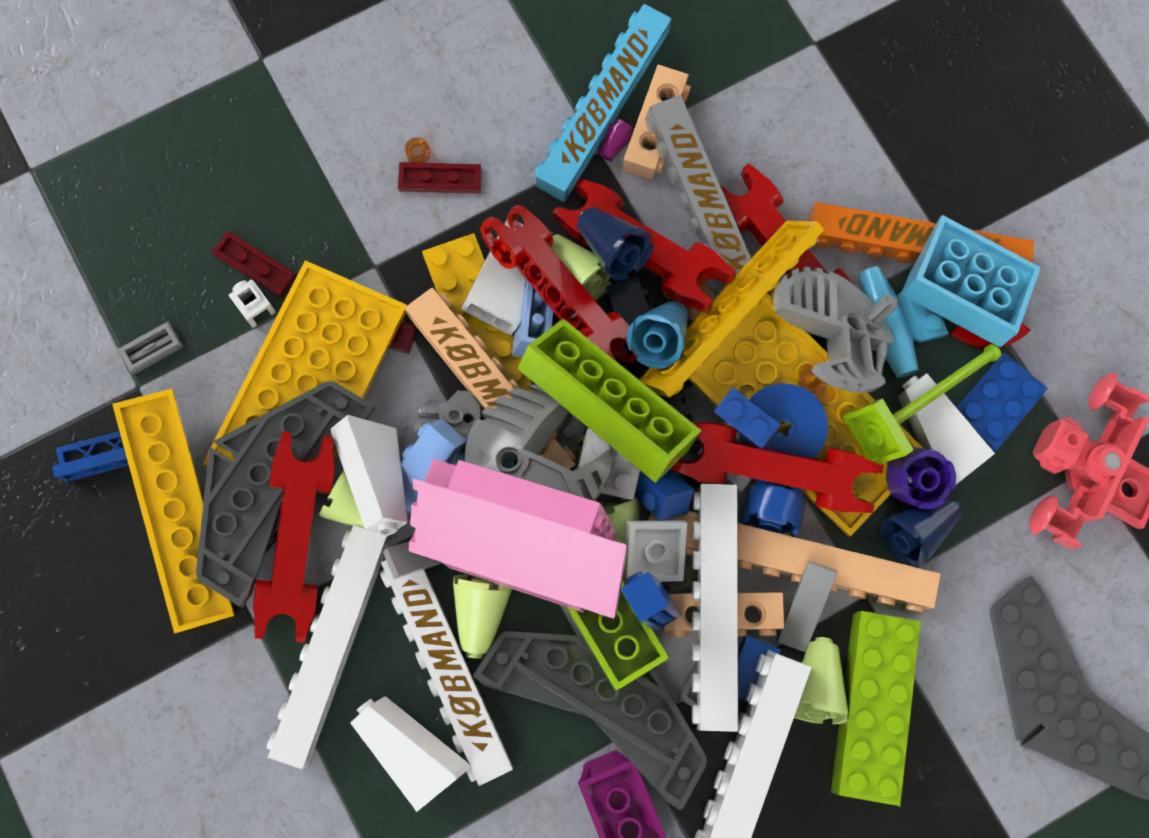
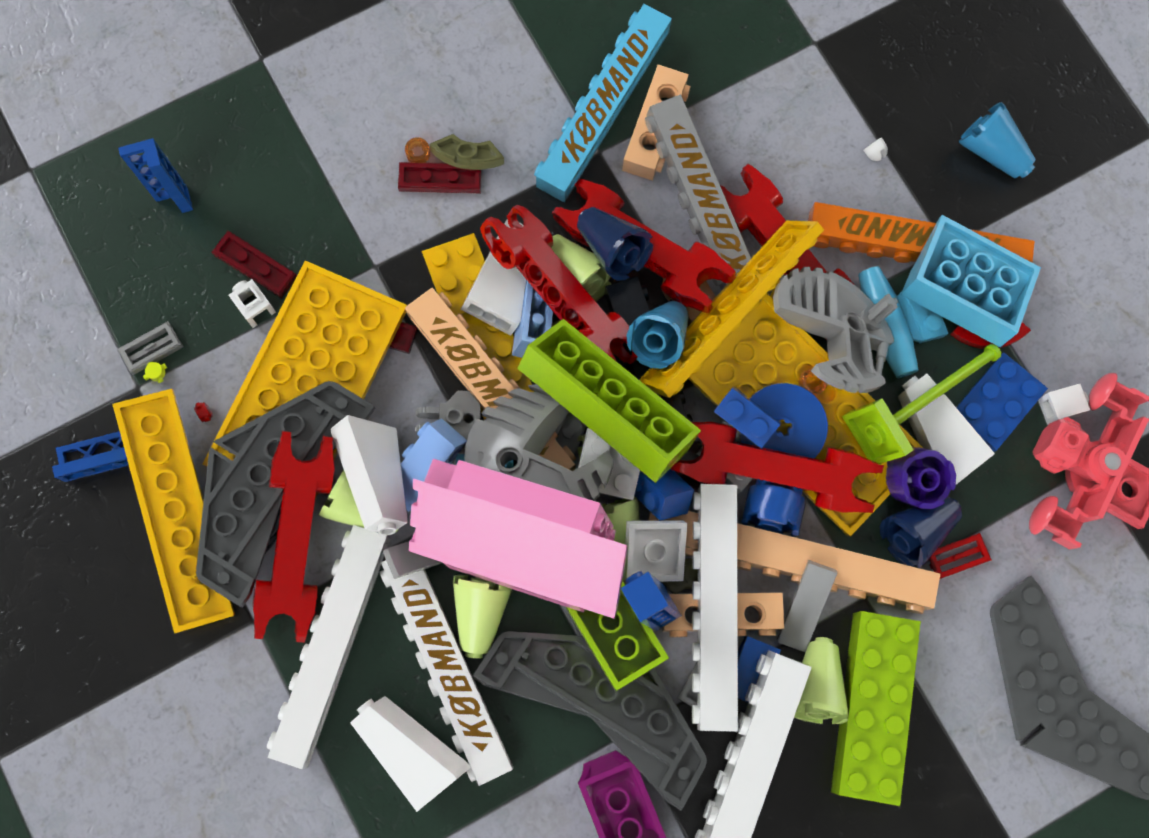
magenta cone [598,119,634,162] -> none
none -> blue fence [118,138,193,213]
none -> neon yellow piece [143,362,167,383]
none -> red piece [194,402,213,422]
none -> olive tile [429,134,504,170]
none -> white hinge [863,137,888,161]
none -> red tile [929,533,992,579]
none -> dark azure cone [959,102,1036,178]
none -> white brick [1038,384,1090,425]

